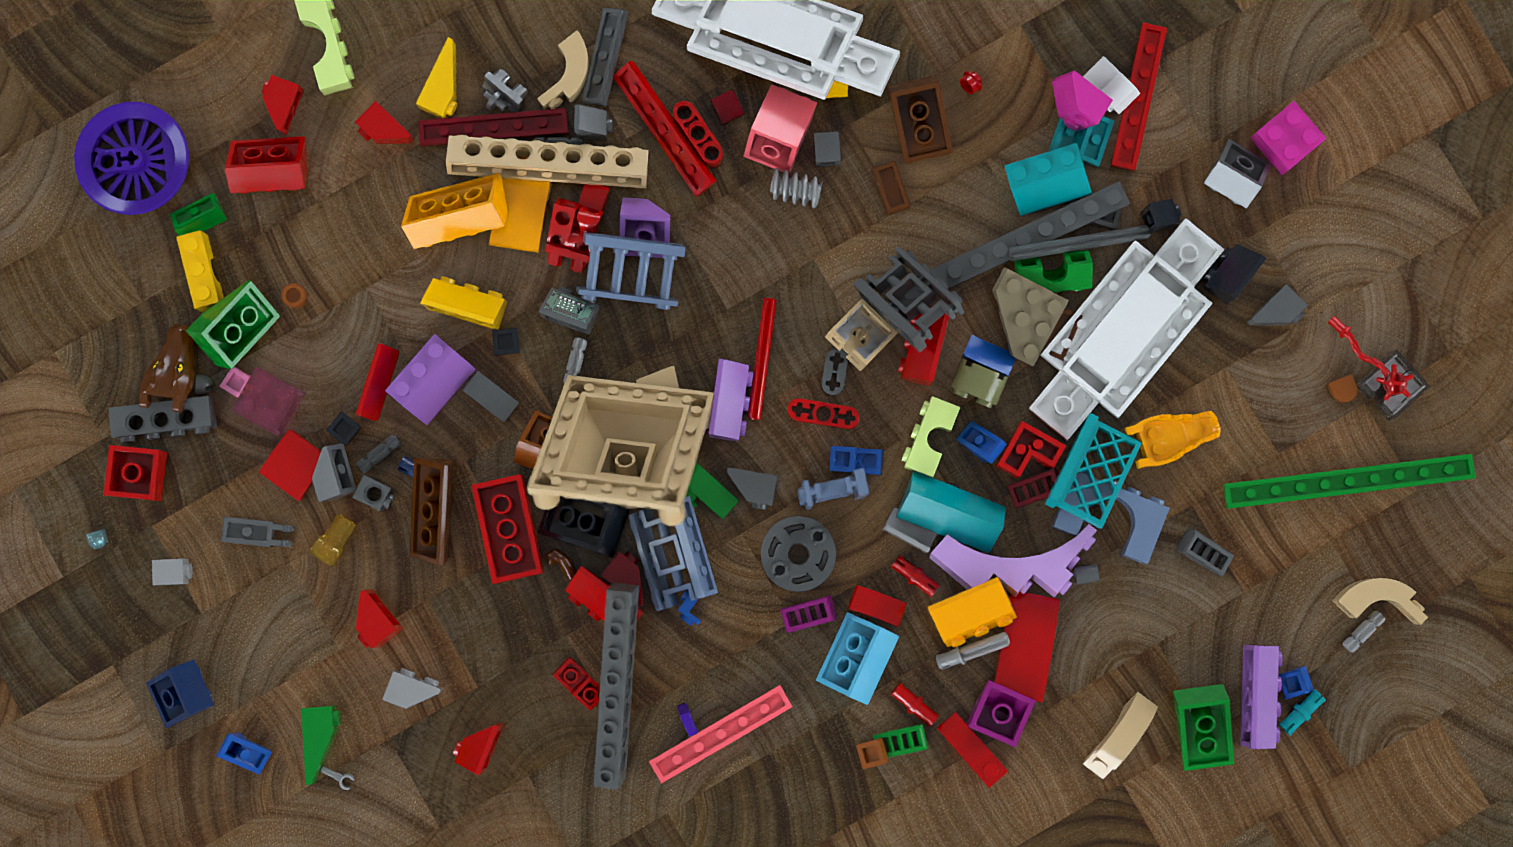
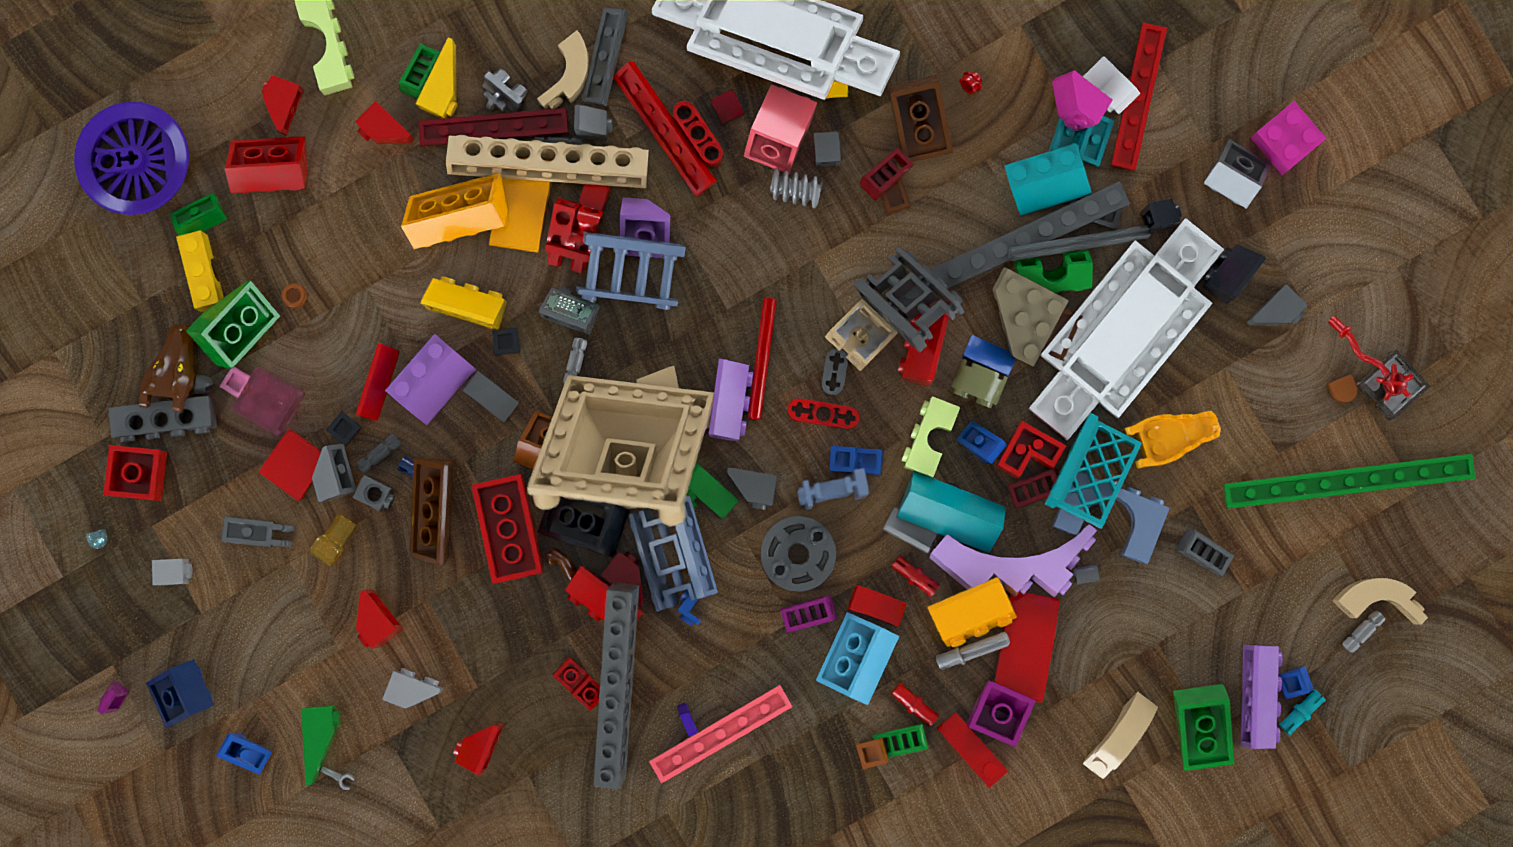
none -> magenta slope [97,681,129,714]
none -> green slope [398,44,441,99]
none -> dark red slope [859,148,914,201]

